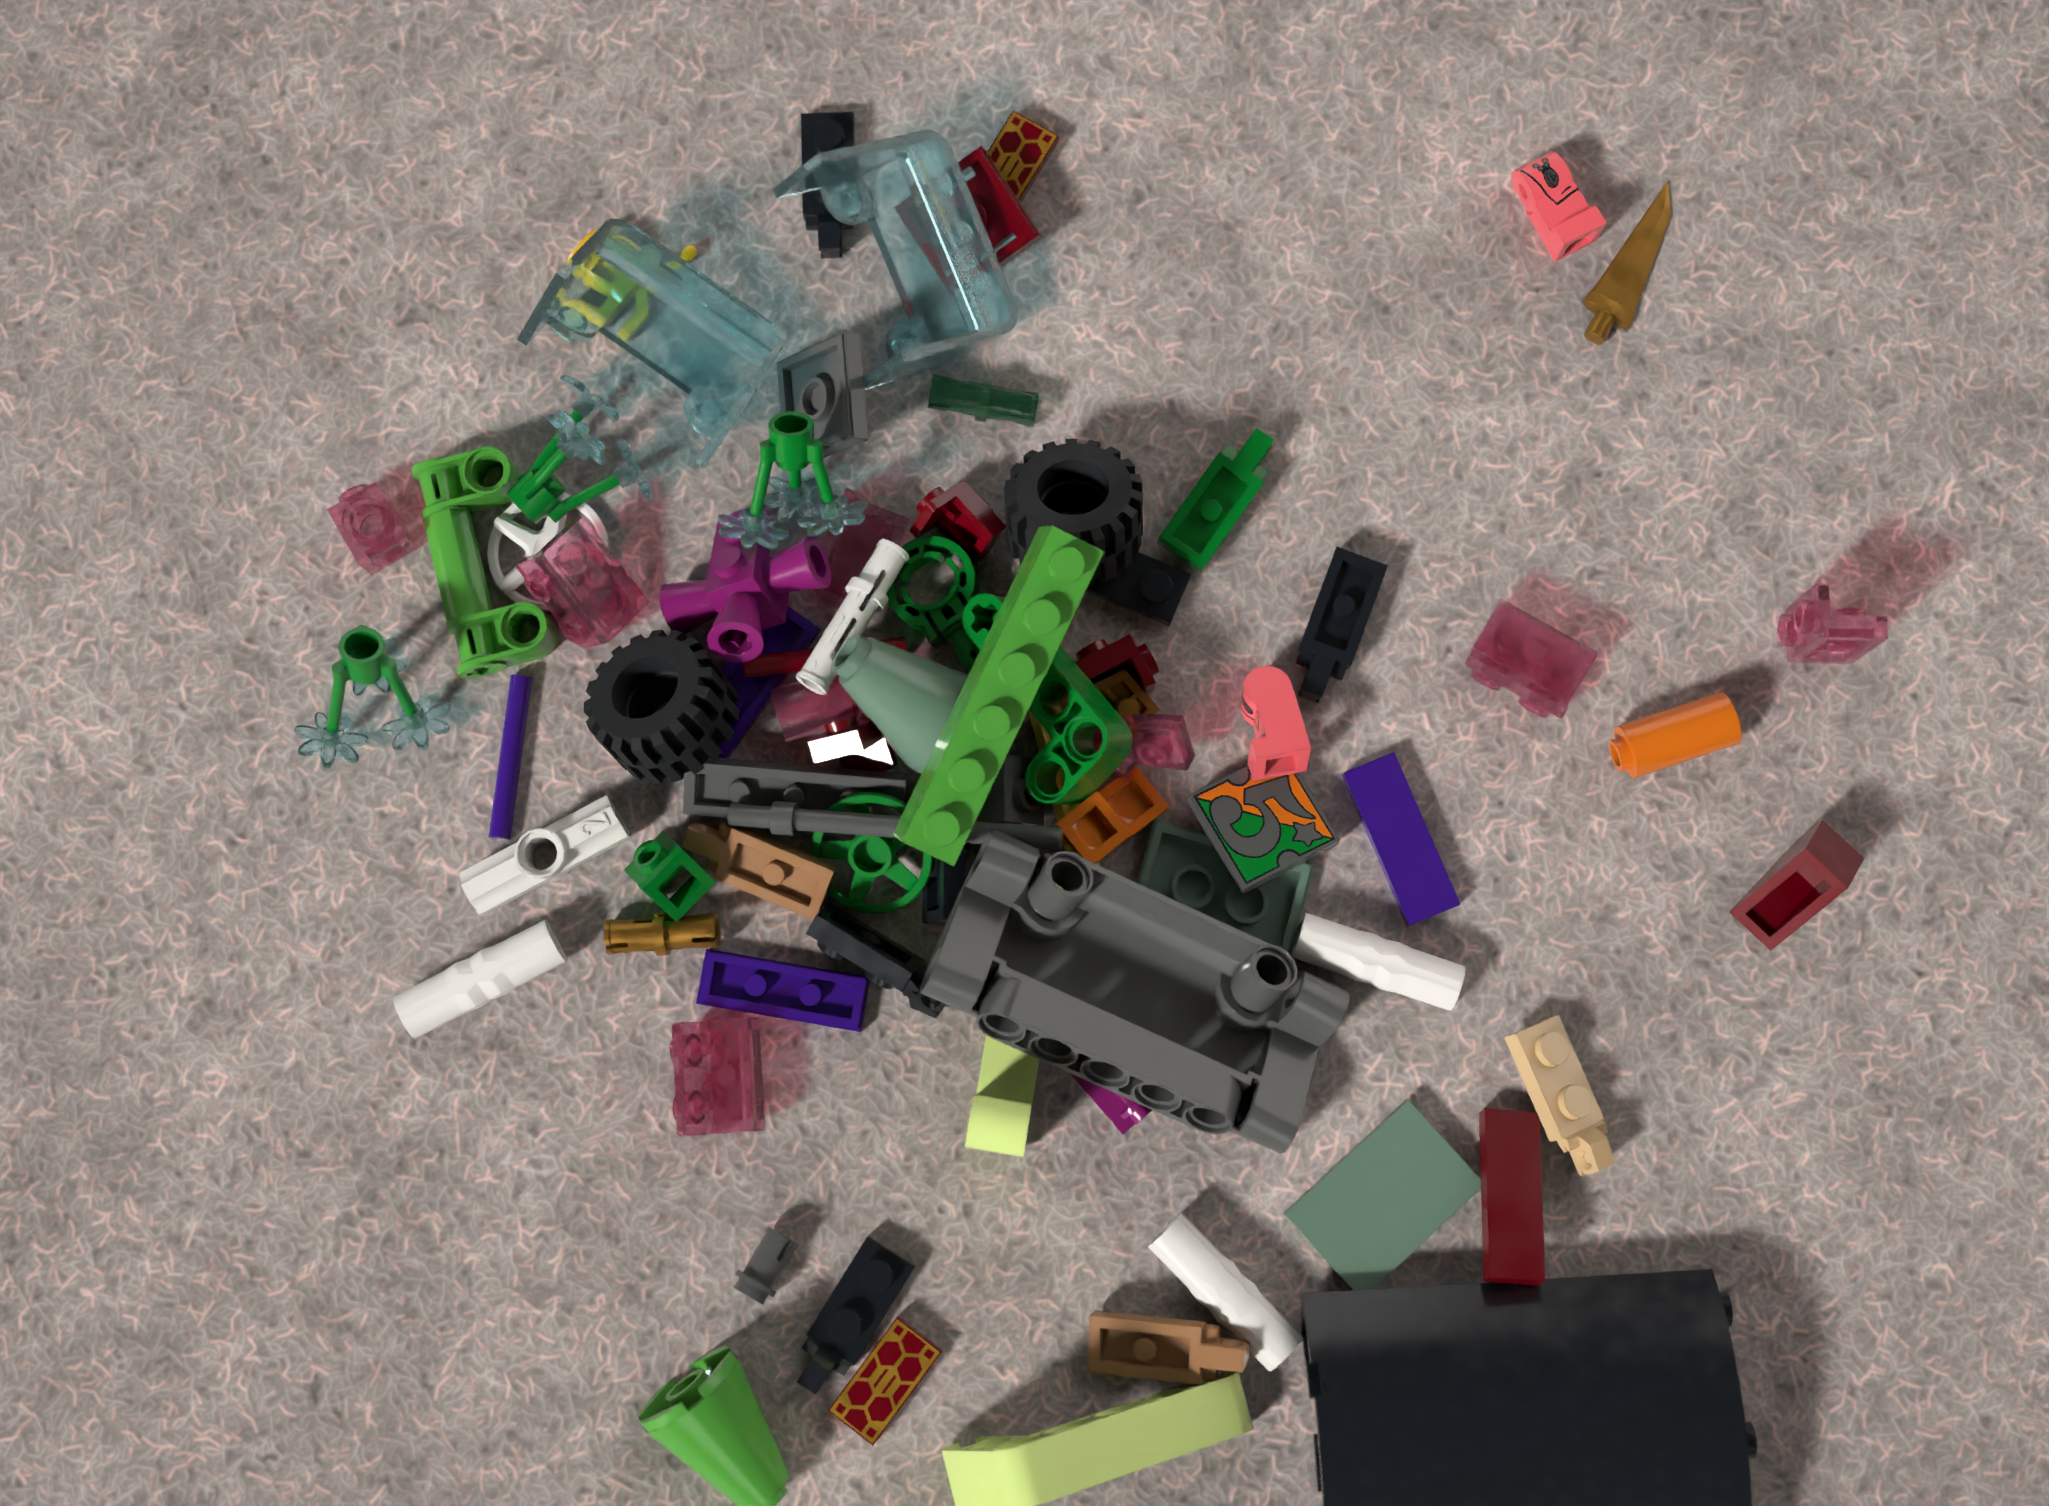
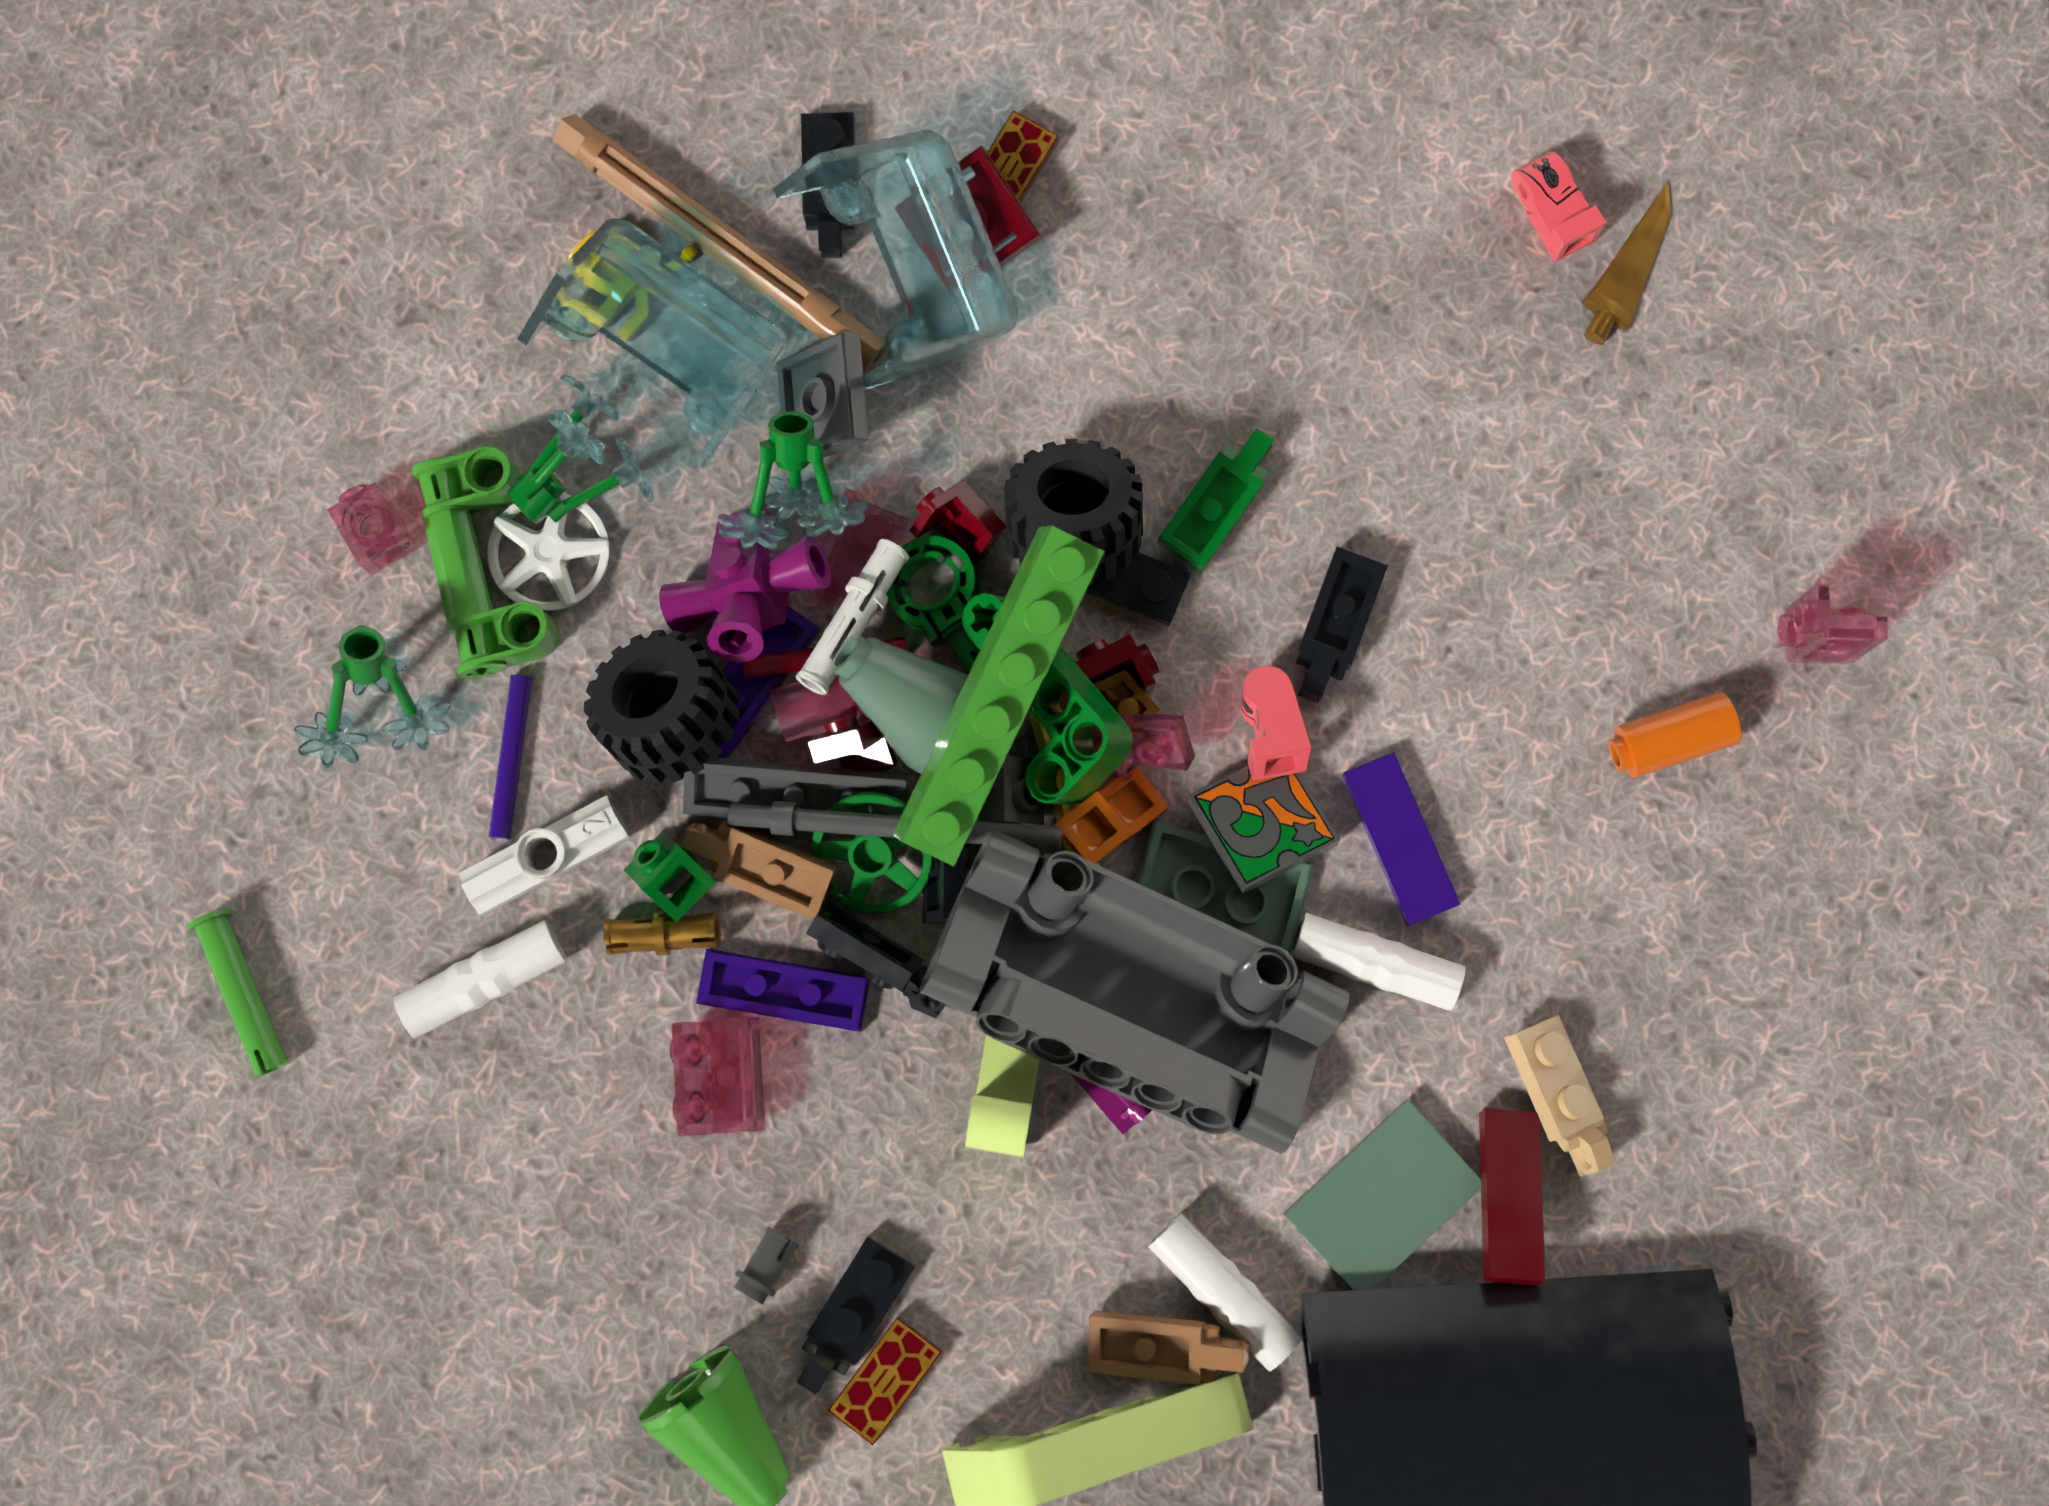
clear pink bracket [516,516,650,649] -> none
clear green pin [928,374,1040,427] -> none
clear pink bracket [1465,598,1597,719] -> none
dark red slope [1729,820,1864,951] -> none
none -> bright green pin [187,908,290,1078]
none -> medium nougat piece [552,114,889,371]

